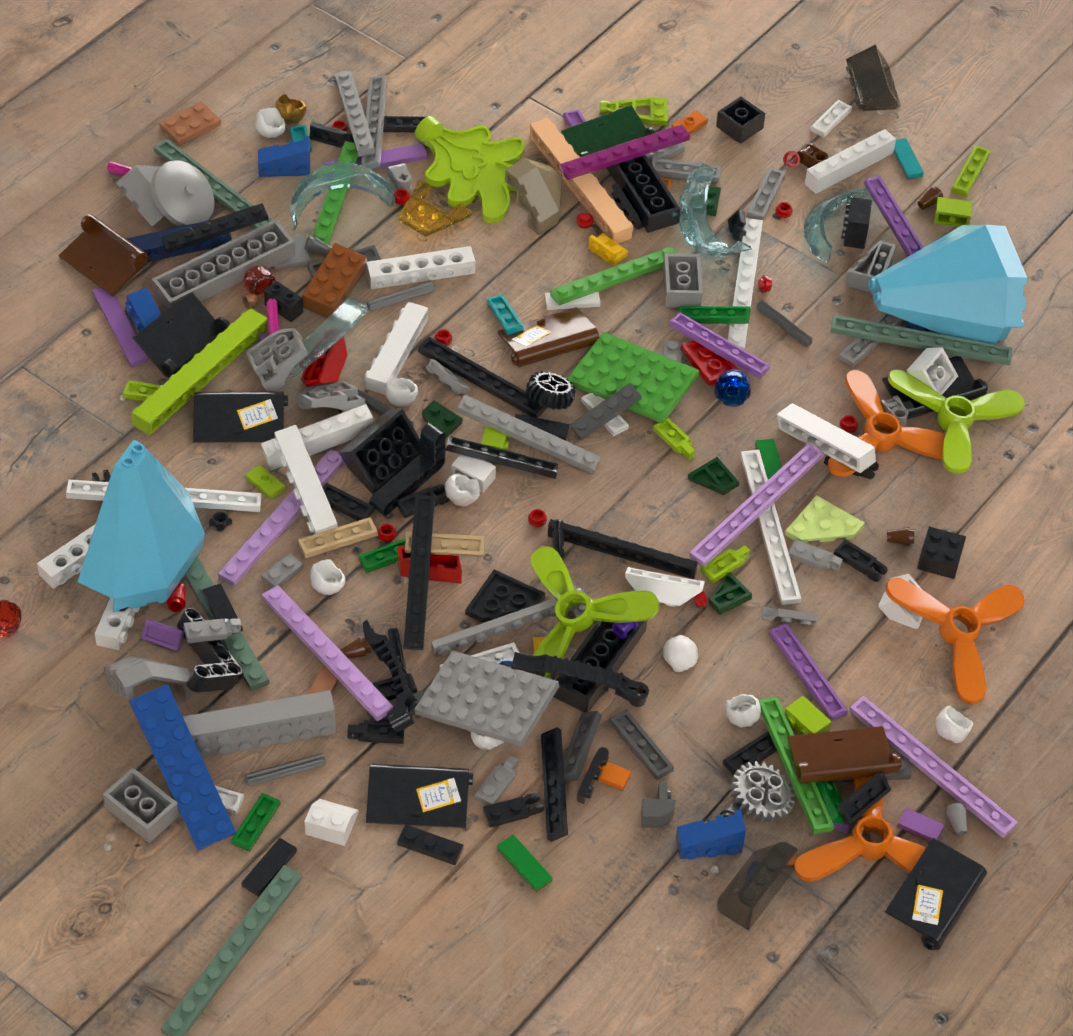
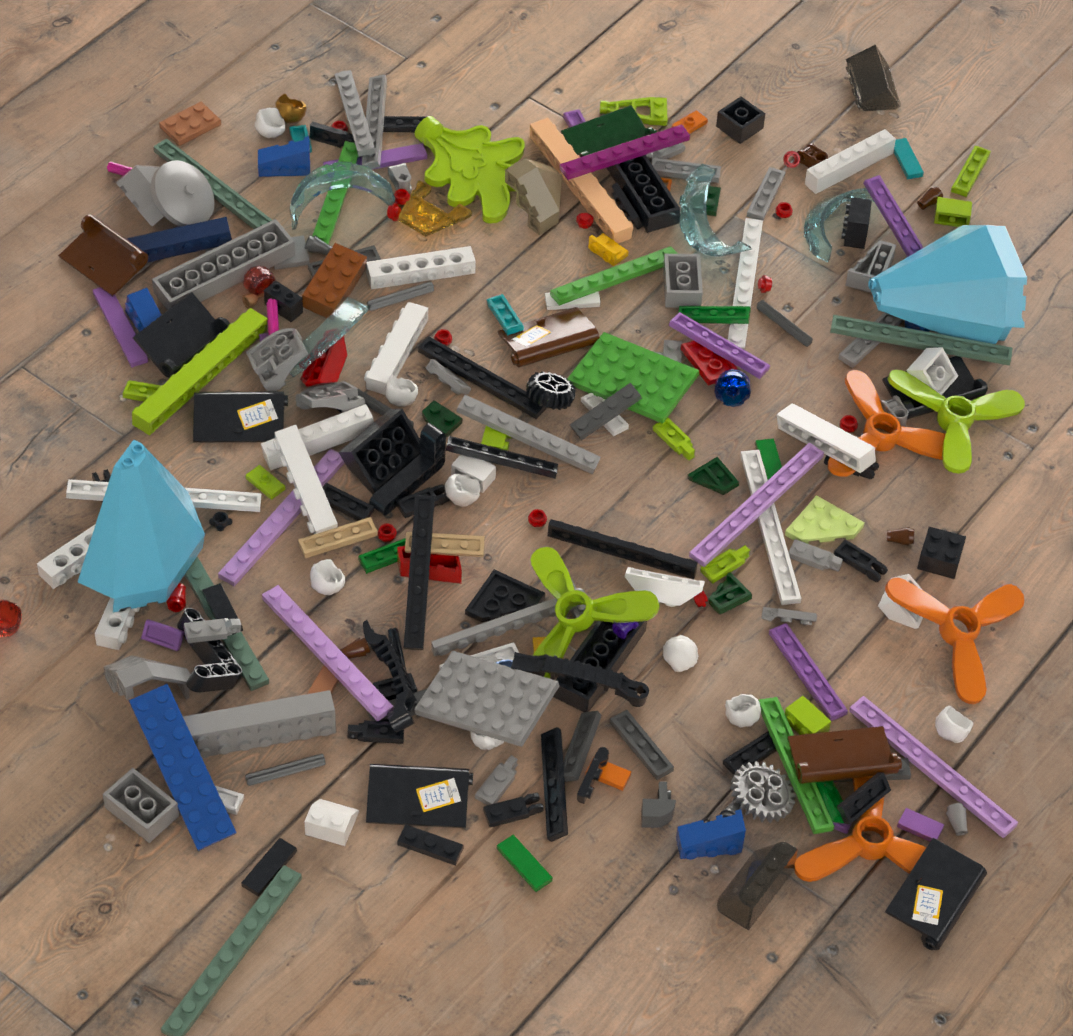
black plate [161,203,269,254] -> none
green tile [231,793,281,852] -> none
light grey plate [262,553,304,588] -> none
black tile [515,414,570,441] -> none
black axle [552,519,564,557] -> none
black plate [728,209,746,241] -> none
white tile [810,100,852,138] -> none
none -> red plate [387,203,402,221]

